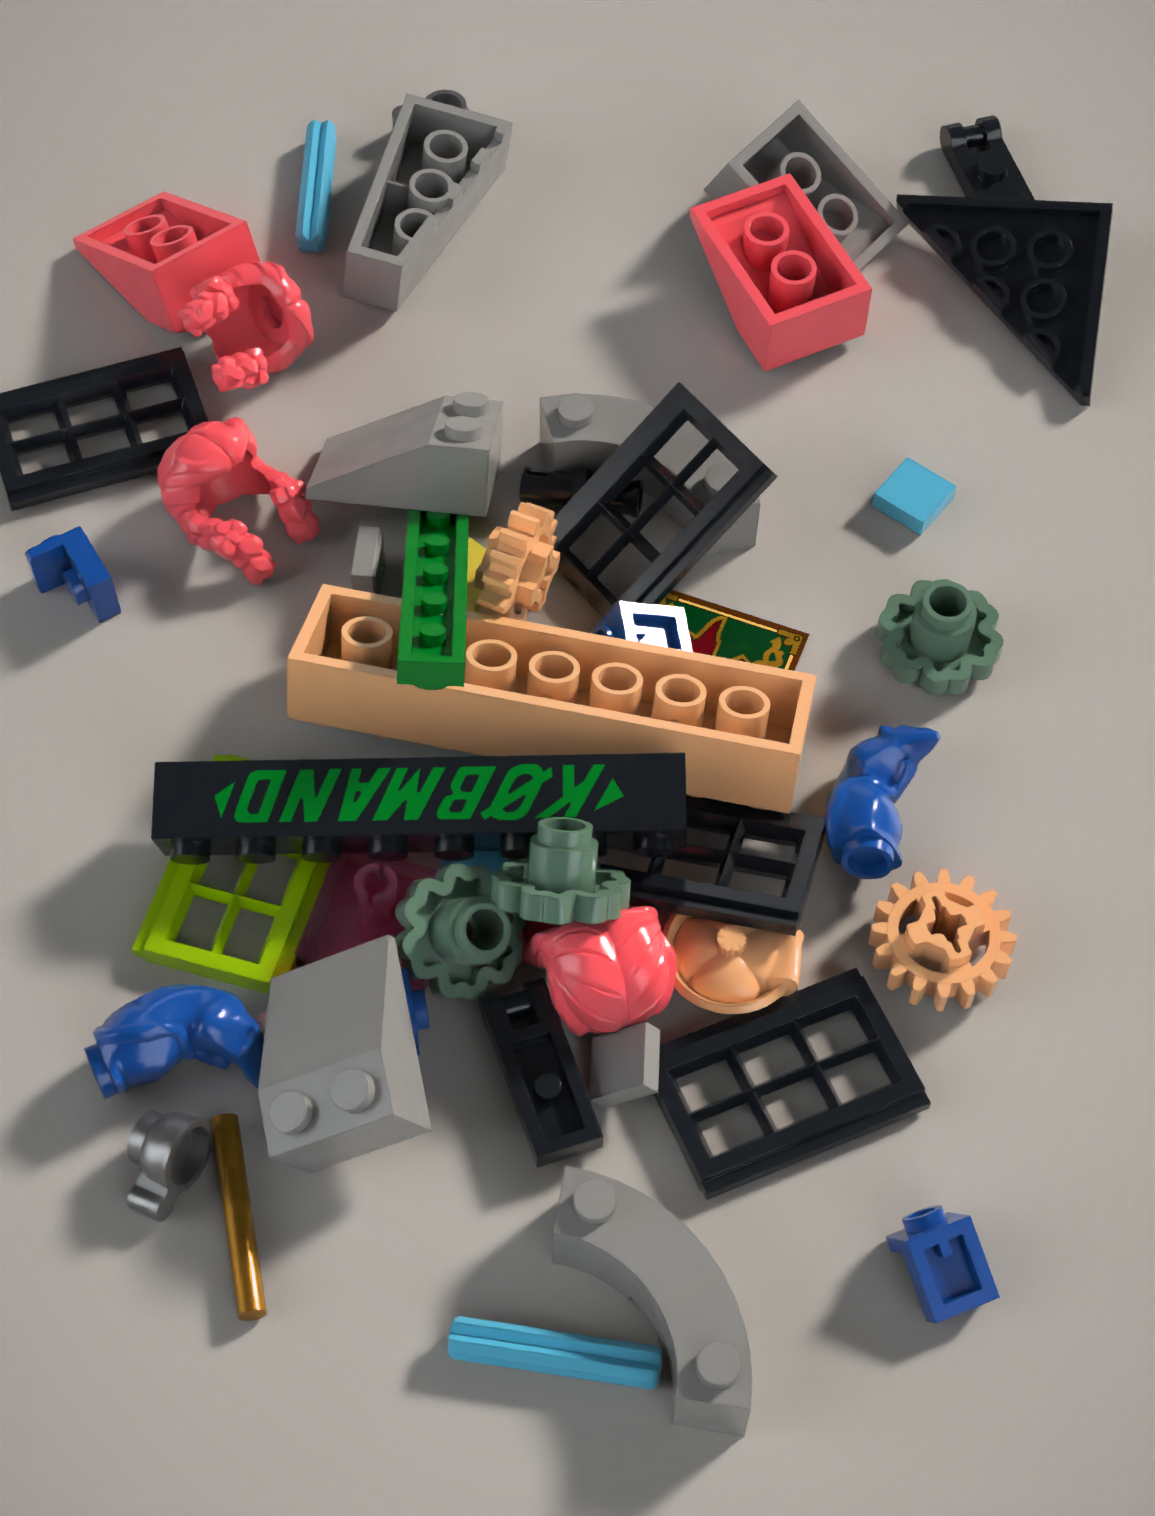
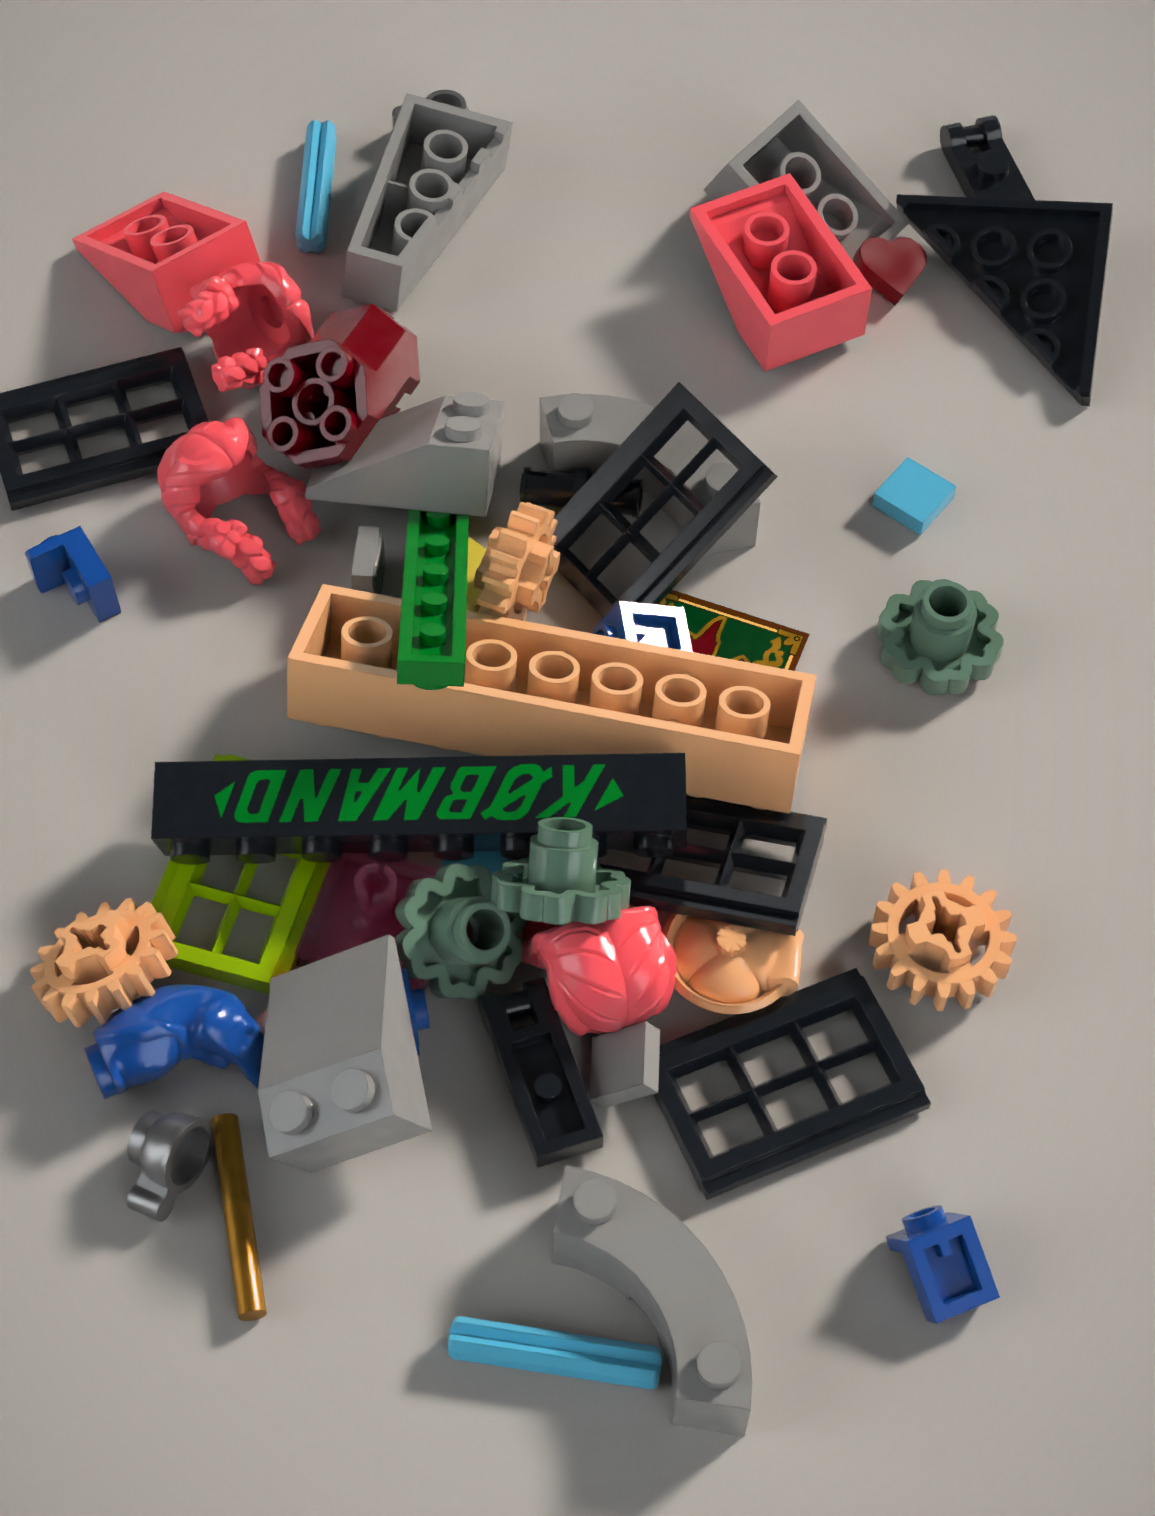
blue animal [824,725,940,879] -> none
none -> light nougat gear [30,898,178,1028]
none -> dark red brick [259,304,420,469]
none -> dark red tile [853,237,927,306]

